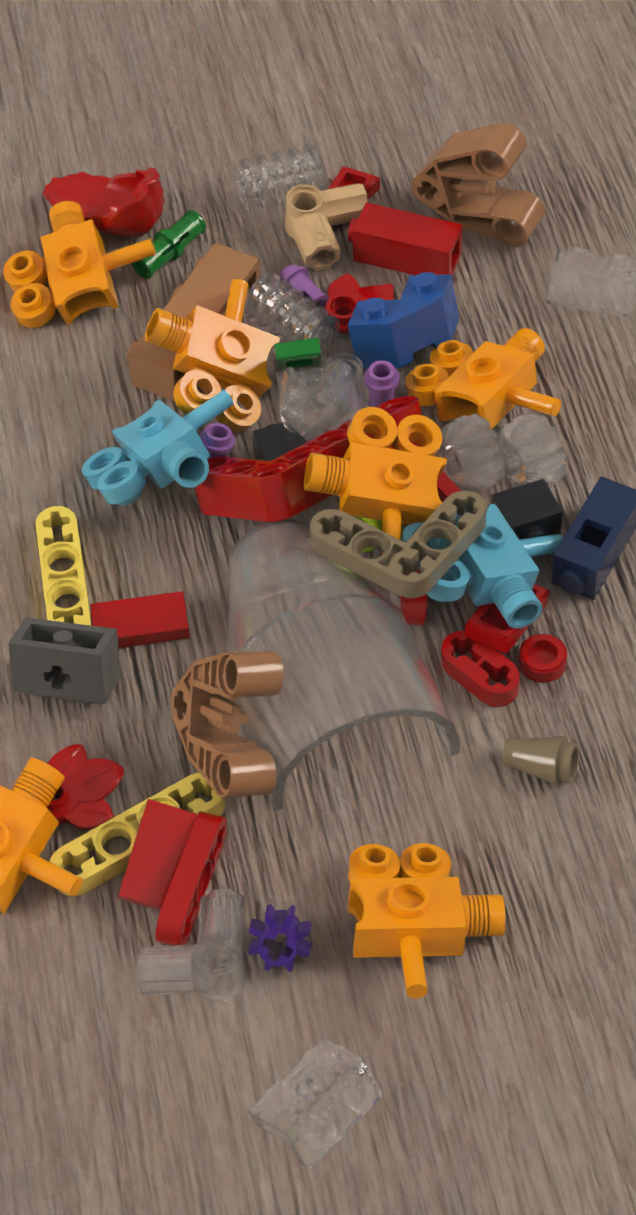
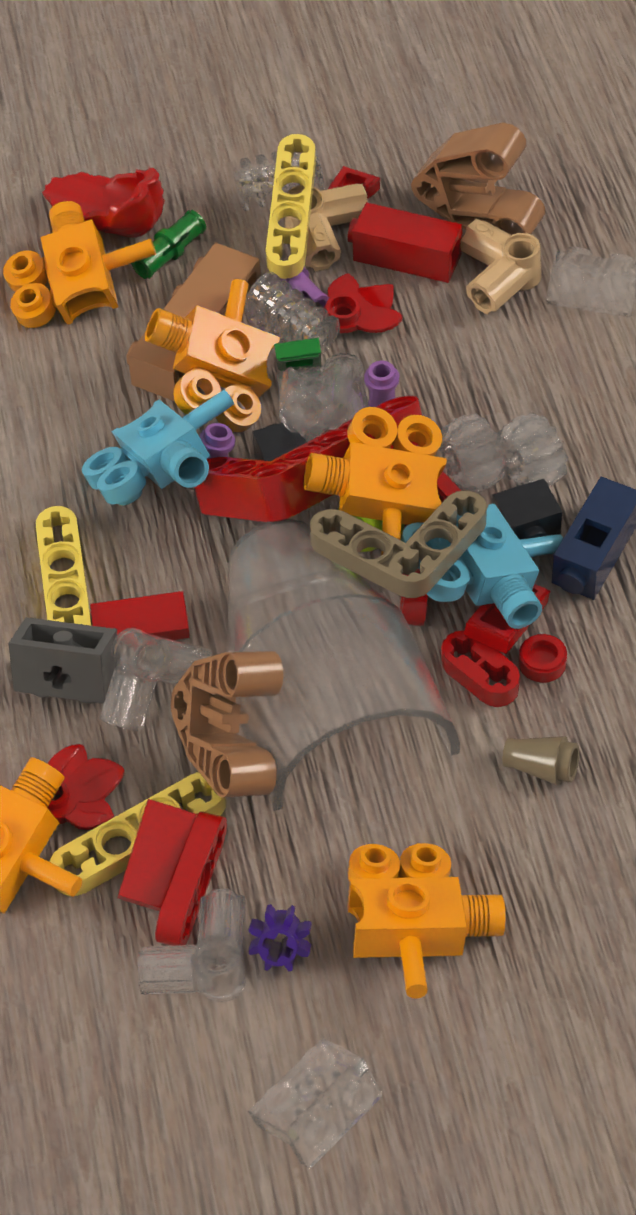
blue brick [348,272,460,369] -> none
light orange piece [405,328,561,434] -> none
none -> clear piece [99,628,212,731]
none -> light yellow beam [266,134,316,279]
none -> tan piece [461,218,541,315]

